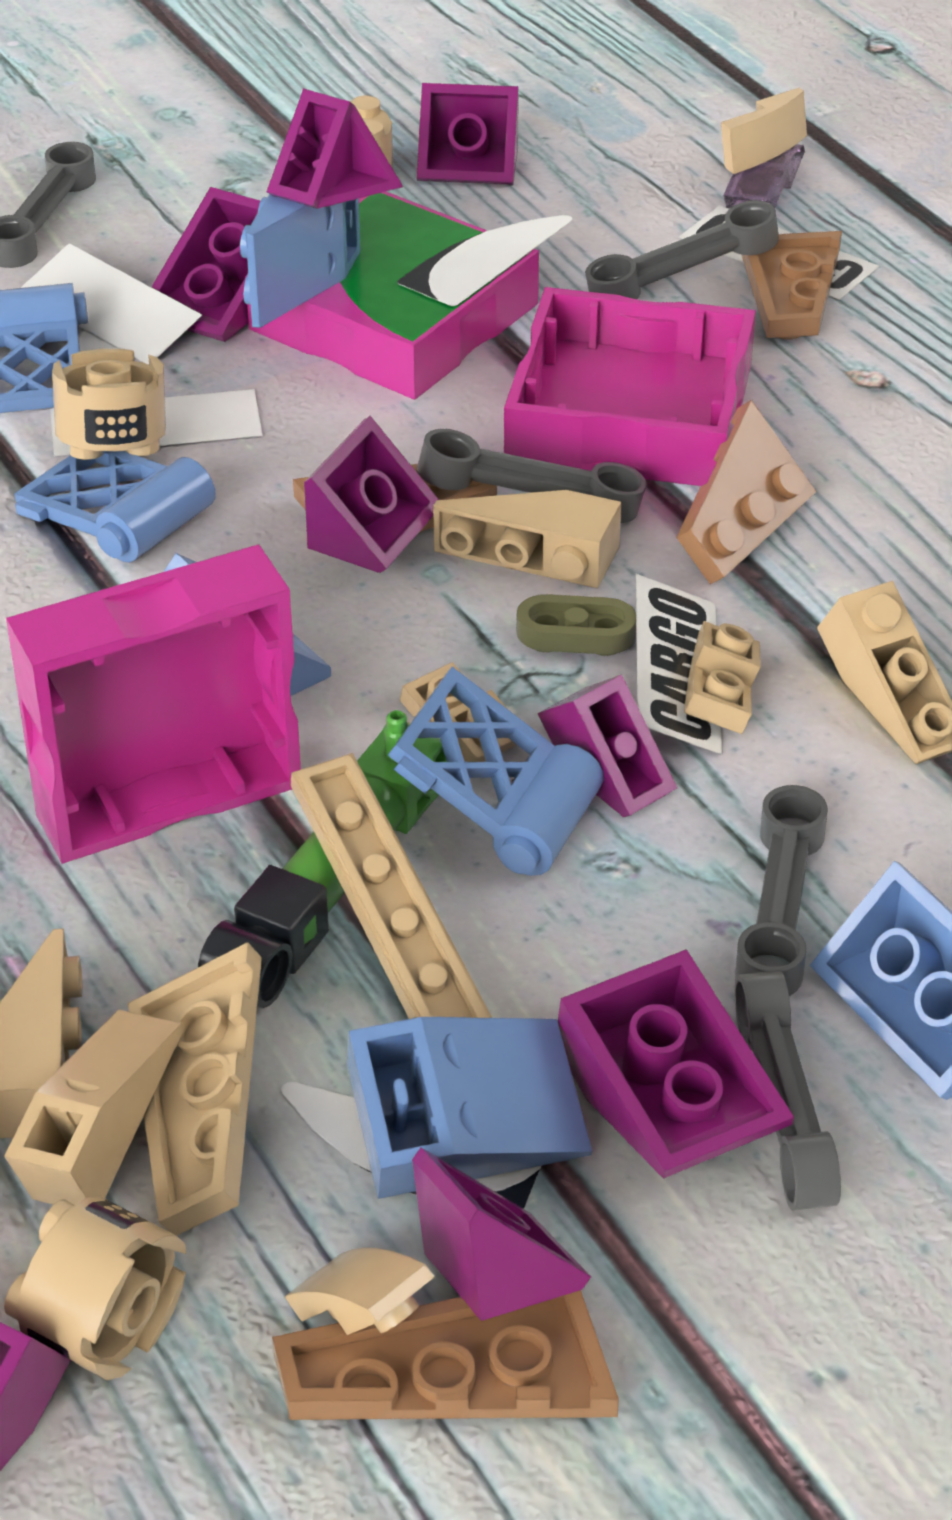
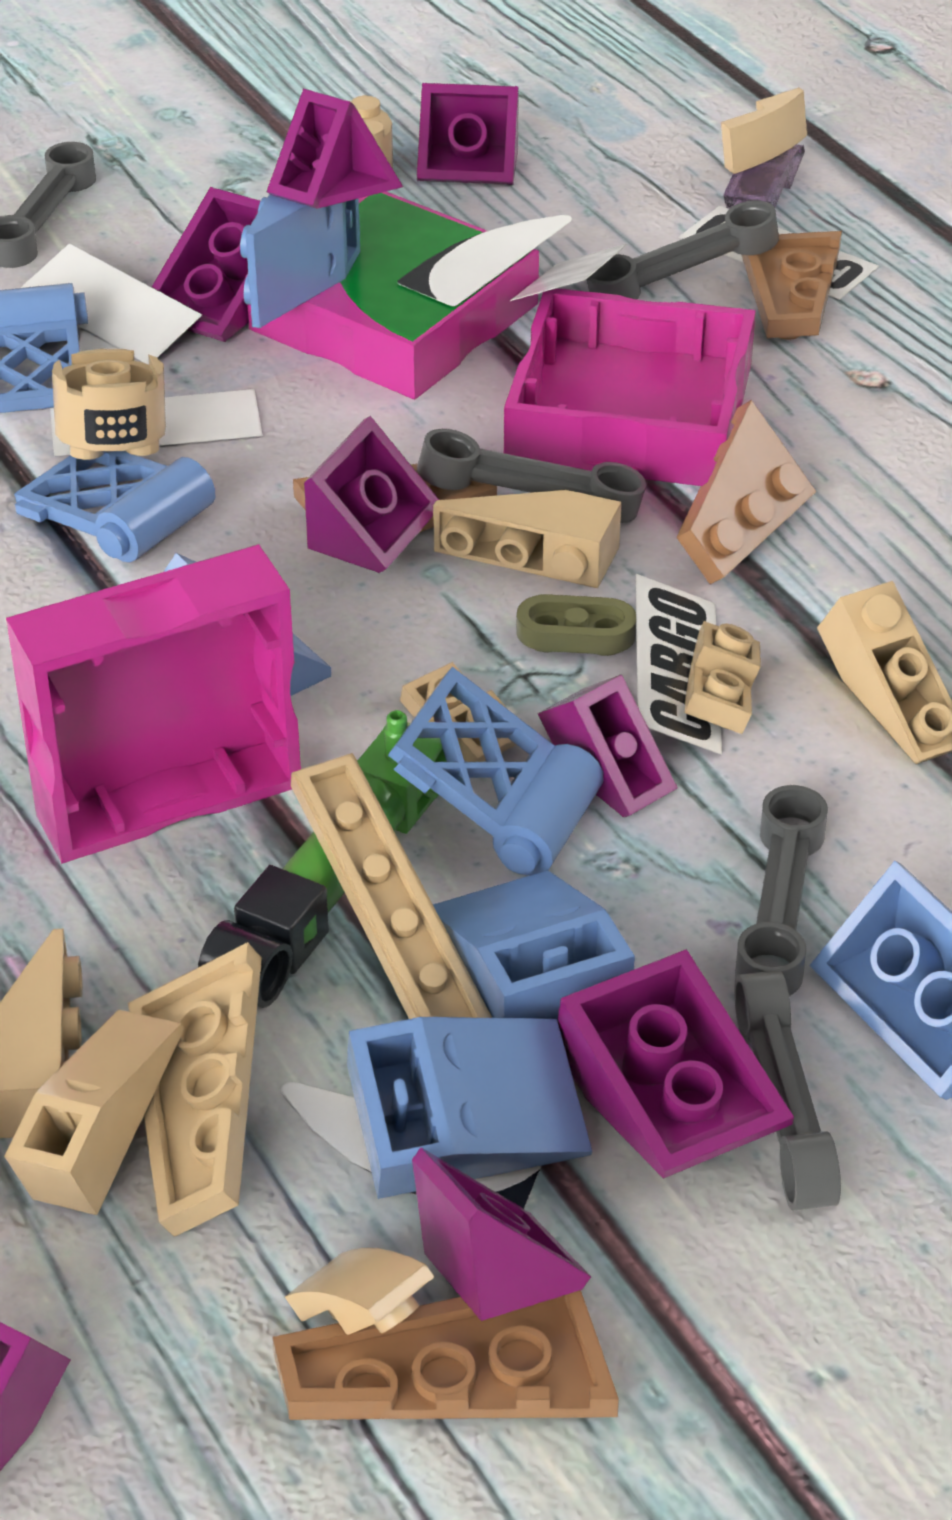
tan brick [4,1196,187,1380] -> none
none -> medium blue slope [433,870,635,1021]
none -> white sticker [510,243,628,301]

